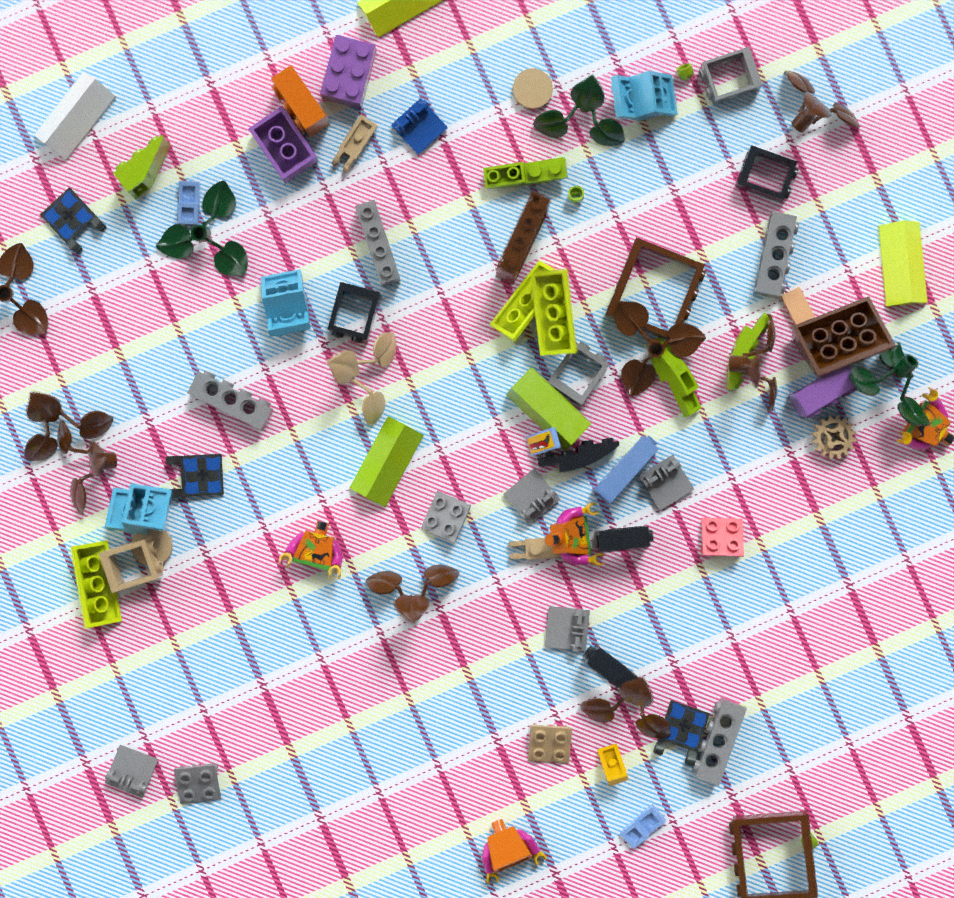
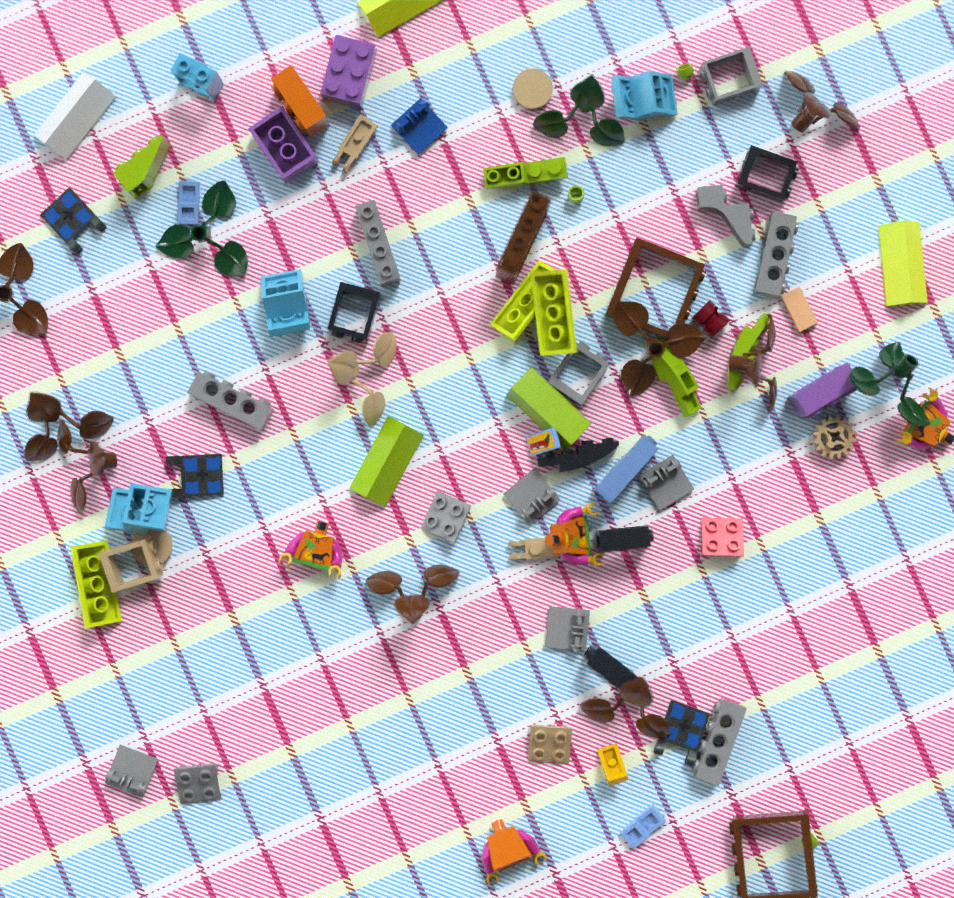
reddish brown slope [792,296,896,378] -> none
none -> medium azure window [170,53,224,101]
none -> dark red wheel [691,300,730,339]
none -> light grey arch [696,185,755,247]

